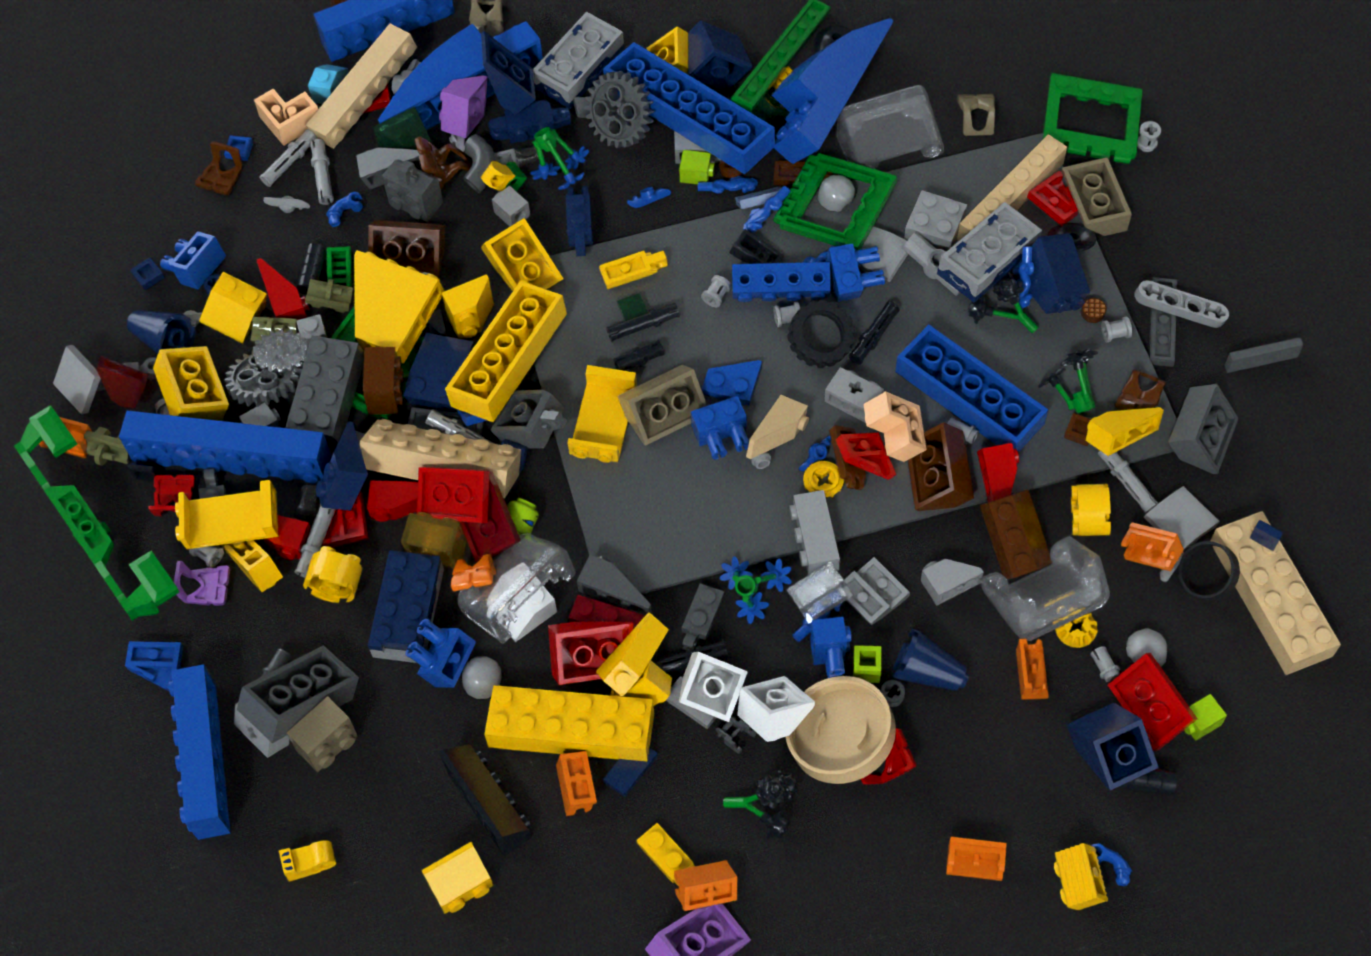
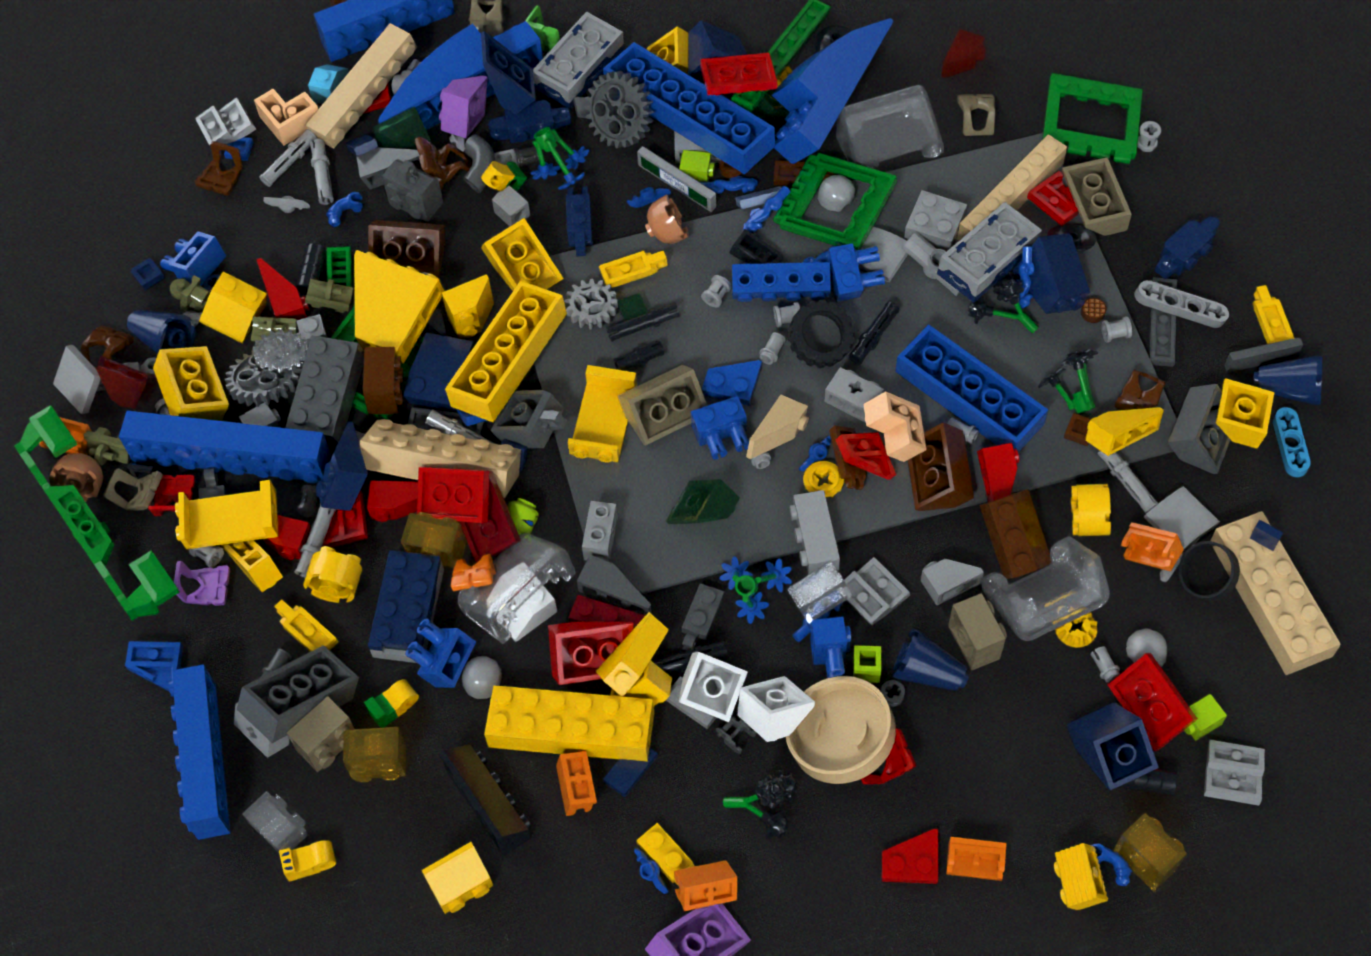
orange hinge [1016,639,1049,700] -> none
none -> nougat cylinder [49,453,104,502]
none -> reddish brown piece [81,325,134,370]
none -> dark tan piece [104,469,163,511]
none -> olive hips [170,275,209,313]
none -> light grey slope [195,98,256,145]
none -> clear brick [242,791,308,853]
none -> yellow hinge [274,599,338,652]
none -> clear yellow brick [343,727,406,782]
none -> dark blue tile [345,134,378,156]
none -> leg [363,679,419,729]
none -> bright green piece [526,5,560,52]
none -> light grey gear [564,279,618,329]
none -> light grey brick [582,501,618,561]
none -> blue piece [634,848,670,894]
none -> light grey tile [637,146,716,212]
none -> nougat cylinder [645,194,689,244]
none -> clear green slope [665,479,740,524]
none -> red plate [700,53,777,95]
none -> light grey pin [759,332,786,365]
none -> red wing [882,829,938,884]
none -> clear red slope [941,29,987,78]
none -> dark tan brick [948,593,1007,671]
none -> clear yellow brick [1113,813,1187,891]
none -> dark blue hinge [1154,216,1220,279]
none -> light grey slope [1204,740,1265,806]
none -> yellow slope [1215,378,1274,449]
none -> yellow hinge [1253,285,1294,344]
none -> dark blue cone [1254,355,1322,405]
none -> dark azure beam [1273,407,1311,477]

